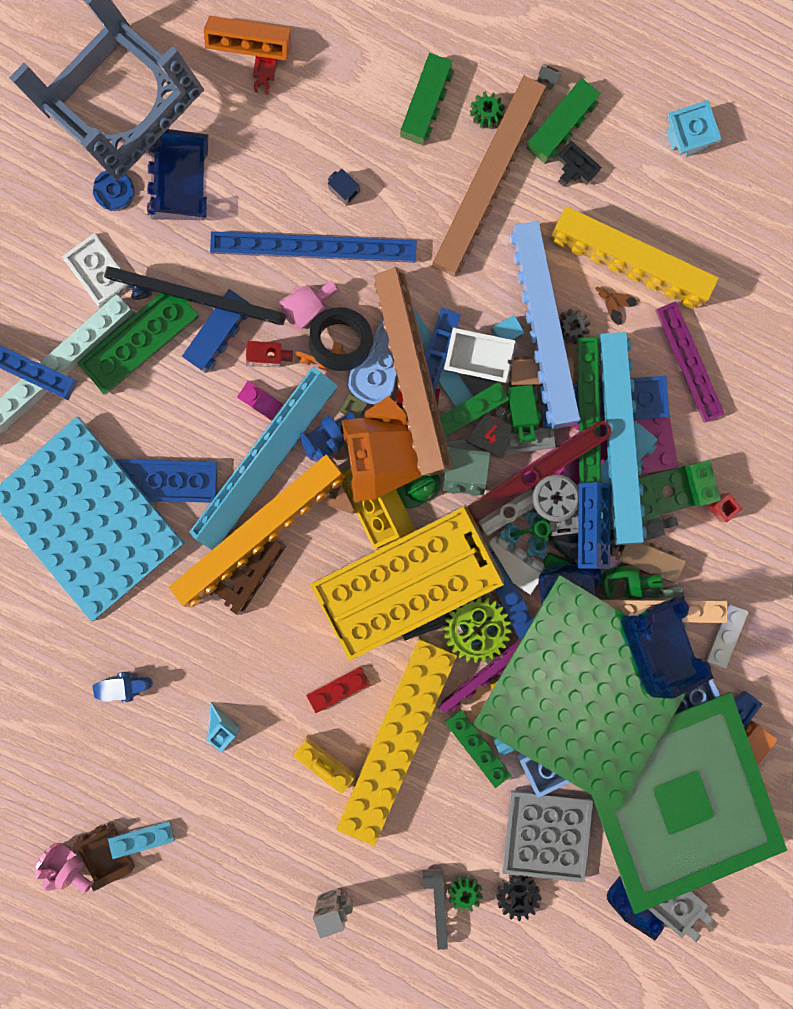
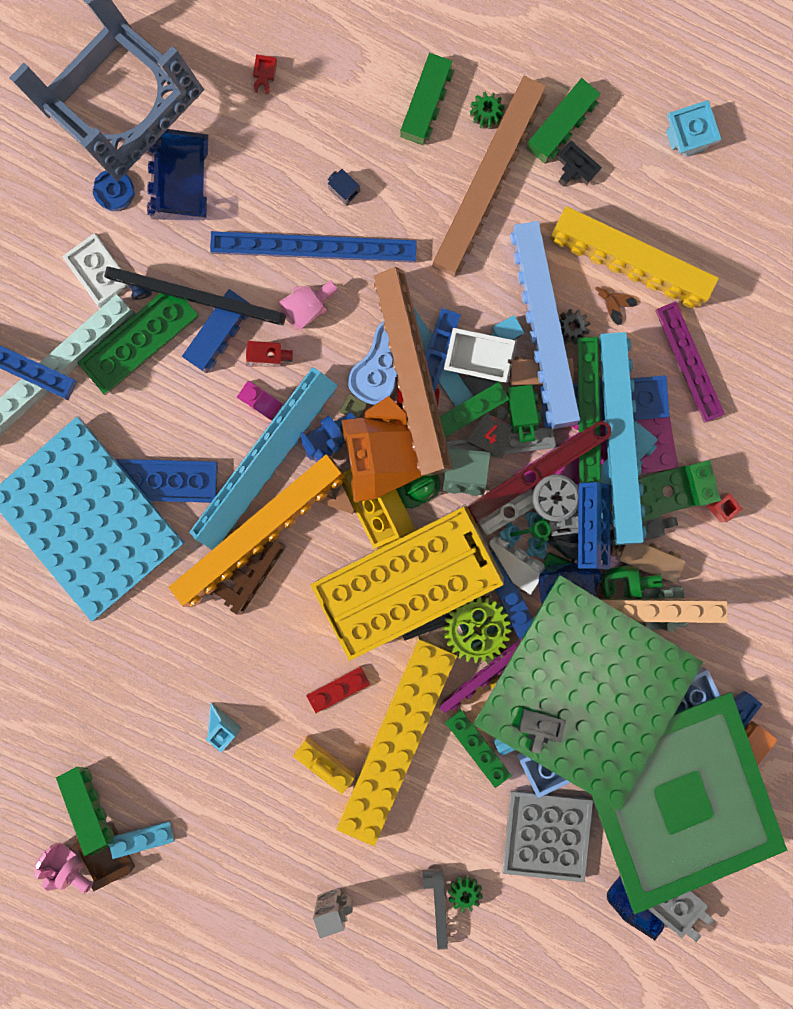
blue hinge [92,671,153,702] -> none
orange brick [204,15,291,61] -> none
orange bracket [295,342,345,372] -> none
black tyre [309,307,373,371] -> none
black gear [496,875,542,921] -> none
dark grey tile [538,64,562,90] -> none
clear blue windscreen [621,596,714,699] -> none
white plate [705,604,748,669] -> none
none -> green brick [56,766,115,856]
none -> hinge [517,709,566,754]

